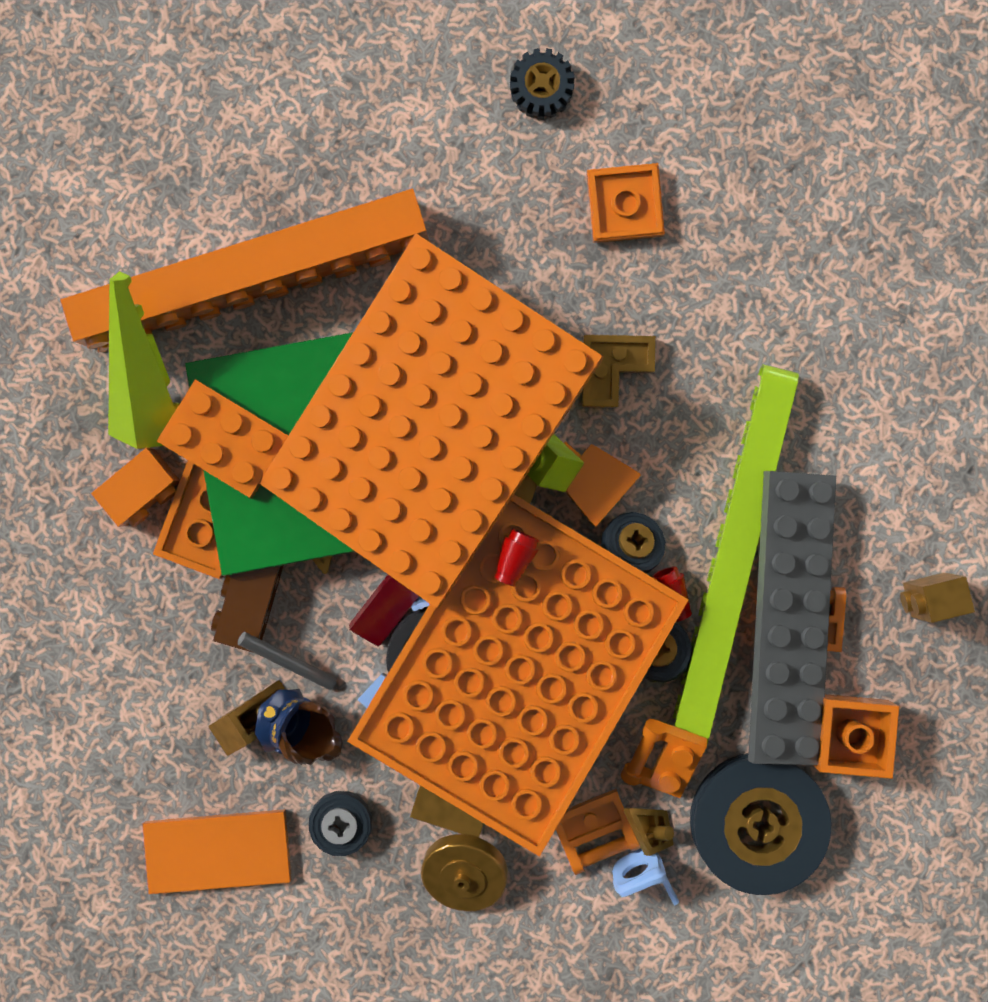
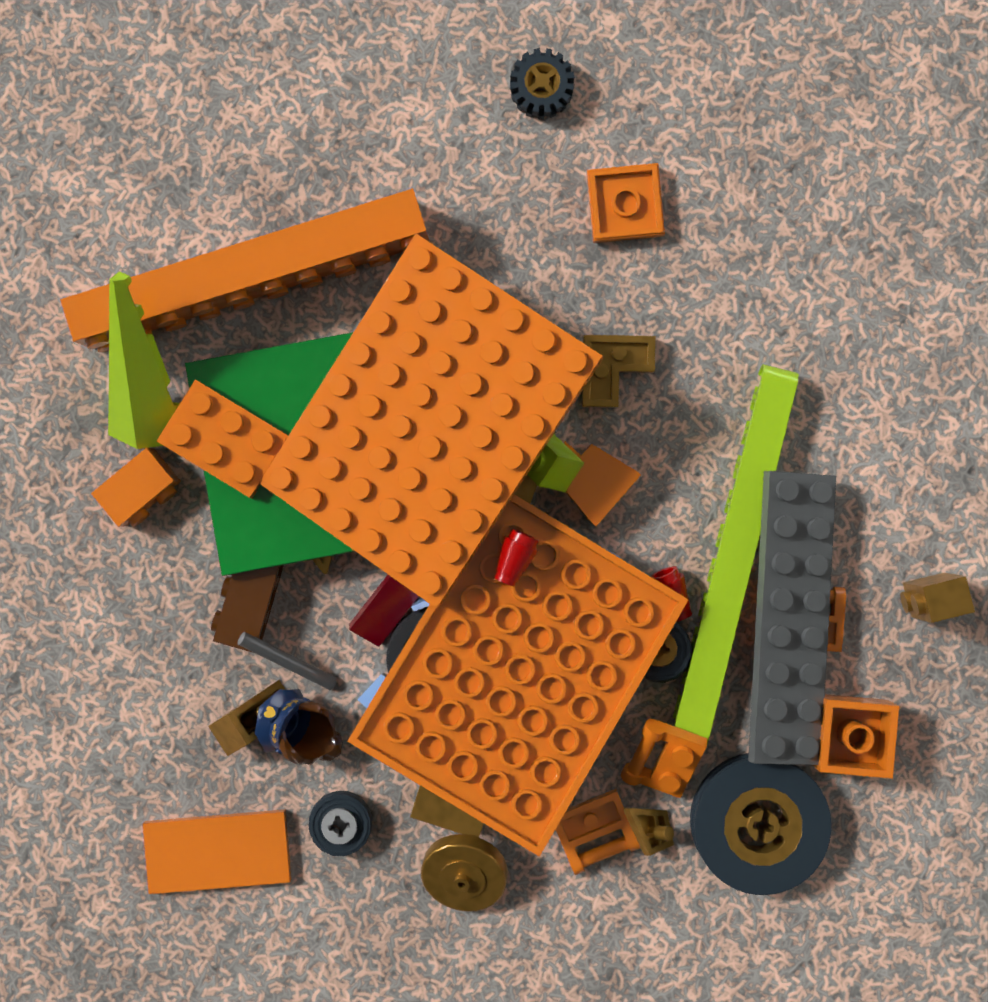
orange plate [153,461,223,579] -> none
black wheel [601,512,666,574] -> none
light blue piece [612,849,679,906] -> none

